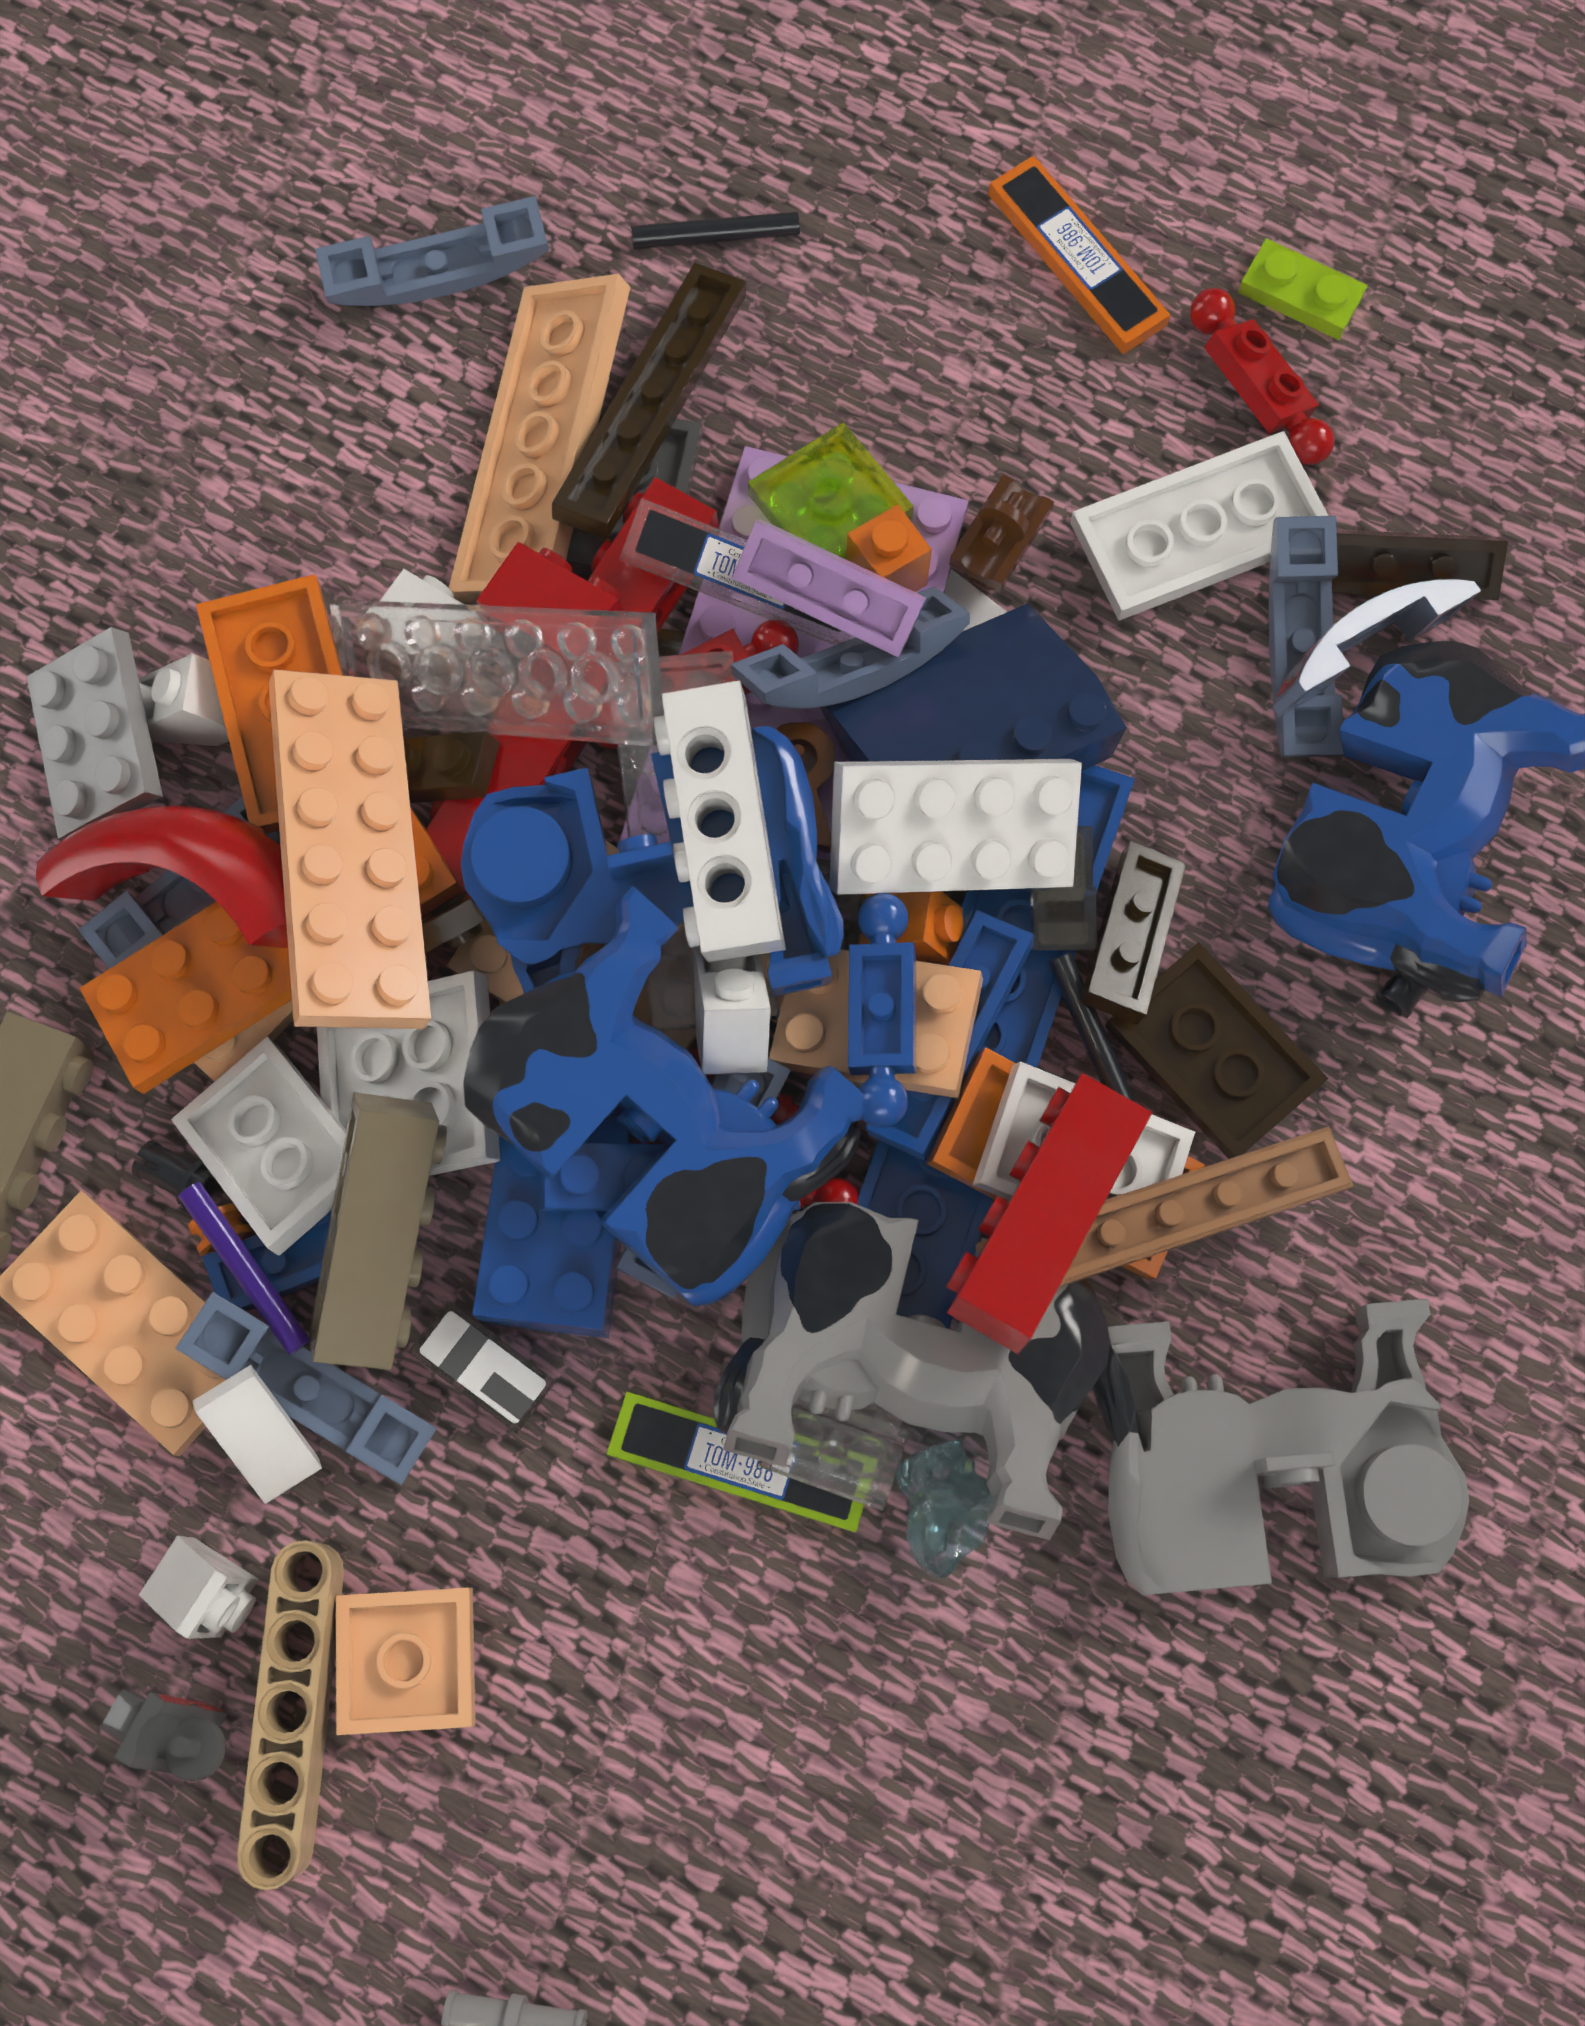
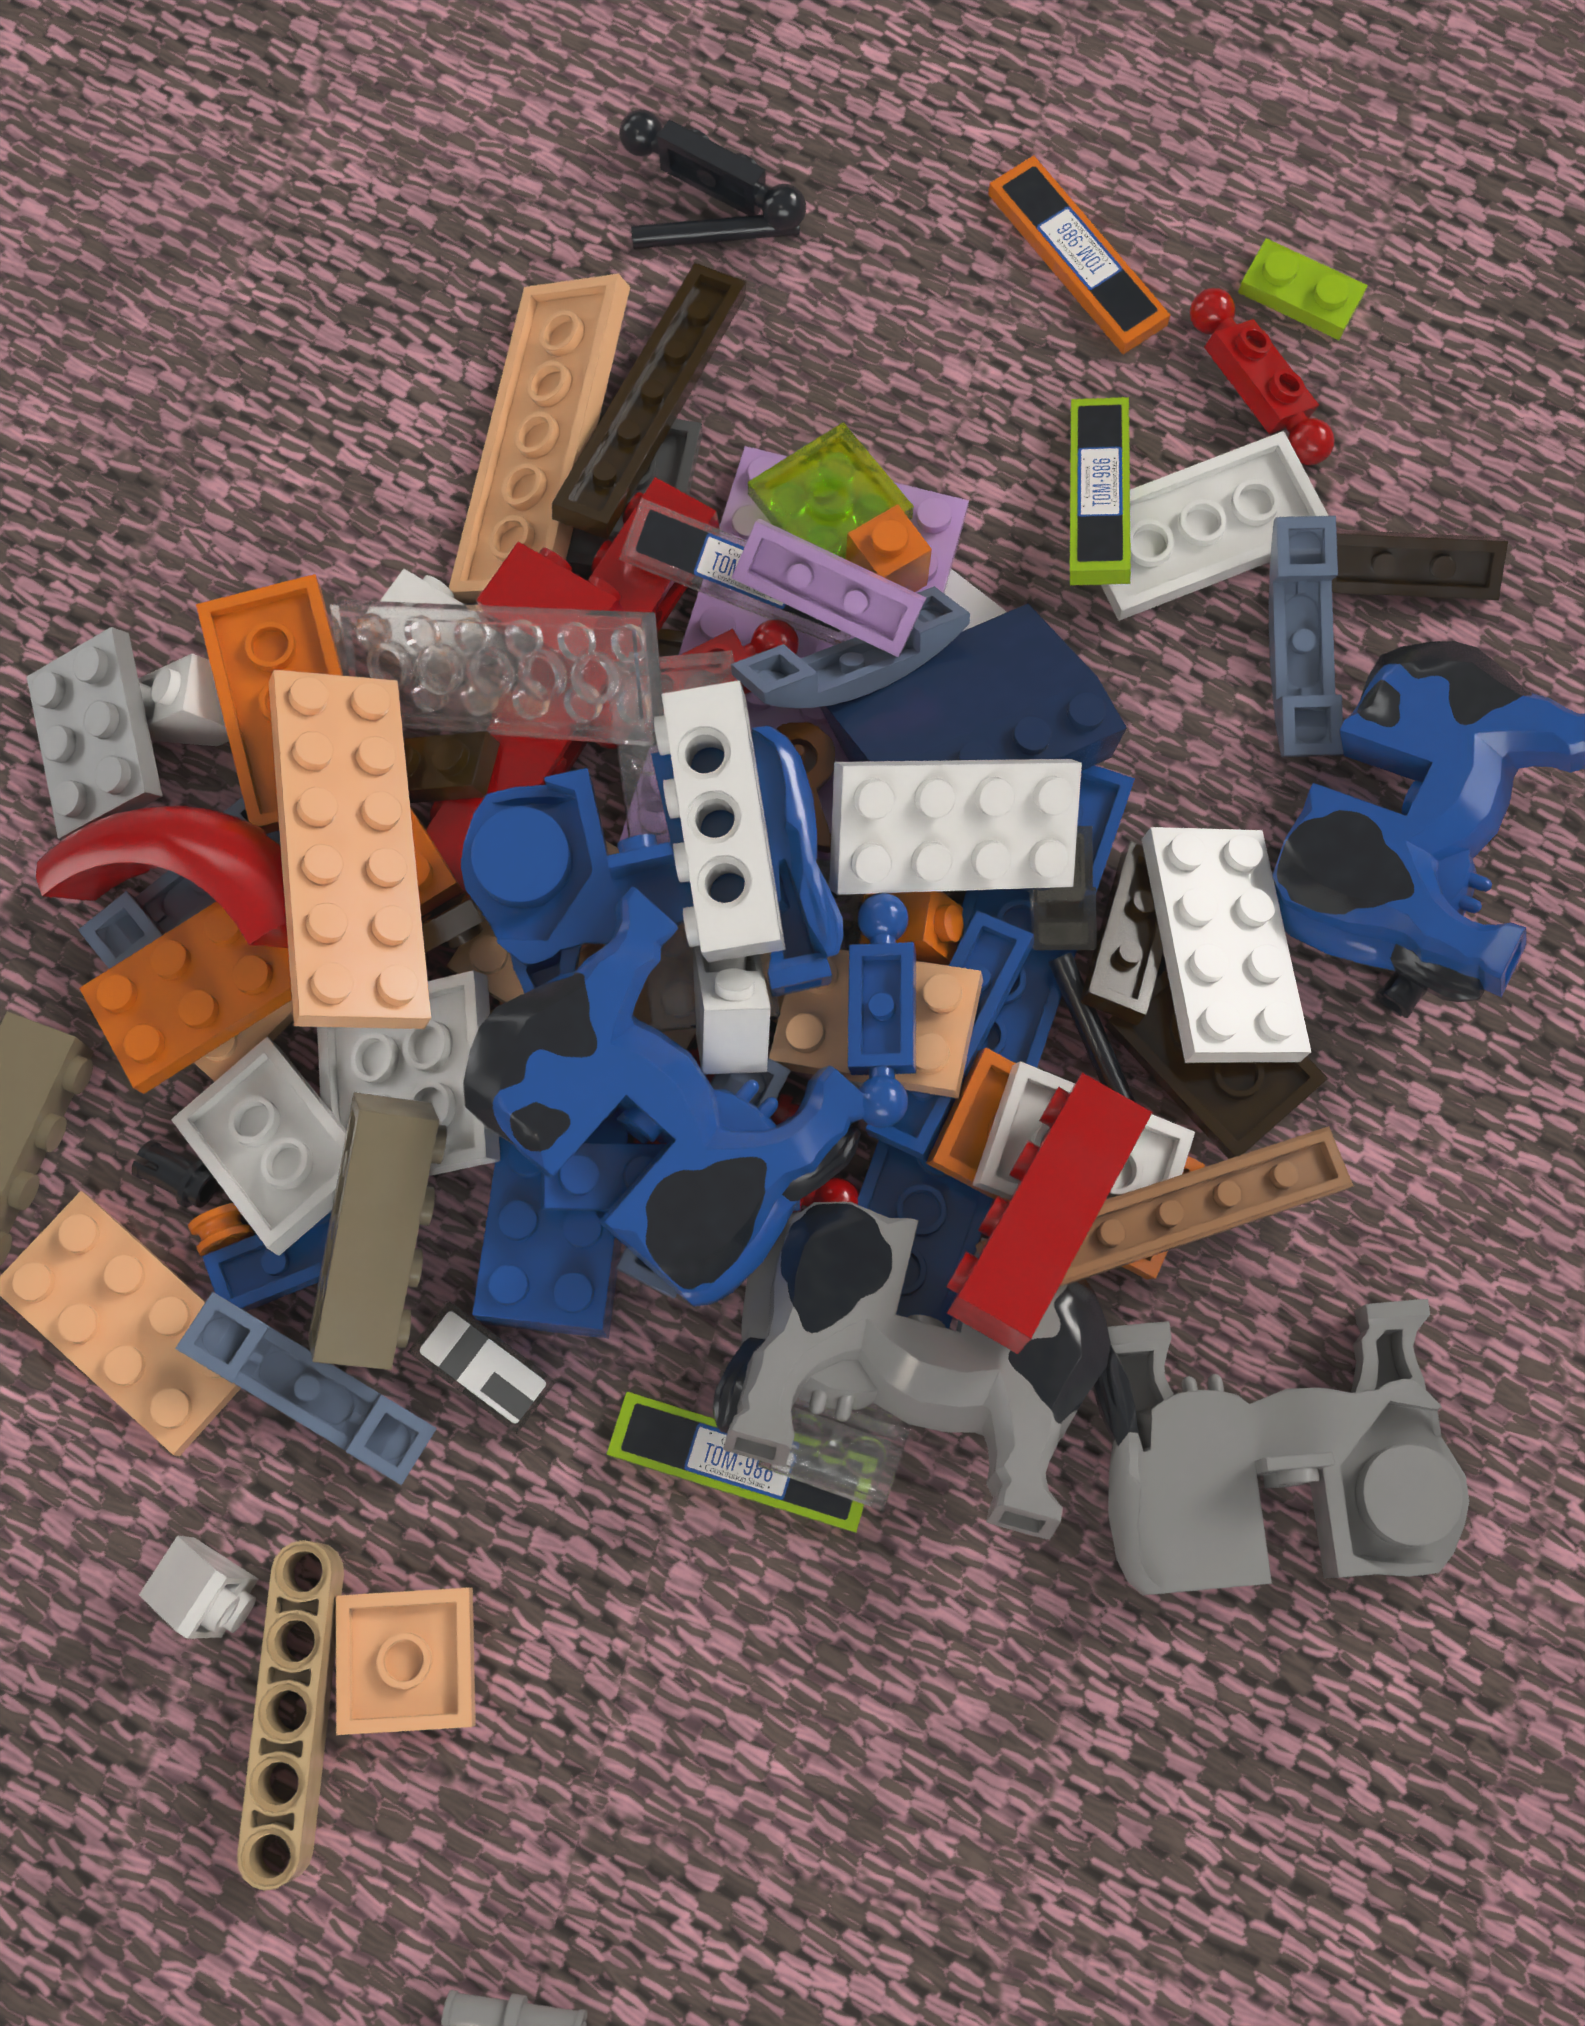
dark grey hips [102,1689,228,1781] -> none
dark purple bar [178,1182,311,1356] -> none
white tile [193,1365,322,1504] -> none
sand blue slope [315,196,549,306] -> none
clear light blue hair [896,1439,993,1578] -> none
reddish brown hips [949,474,1054,592] -> none
slope [1272,579,1481,716] -> none
none -> black plate [619,109,806,231]
none -> tile [1070,397,1131,585]
none -> white plate [1142,827,1311,1063]

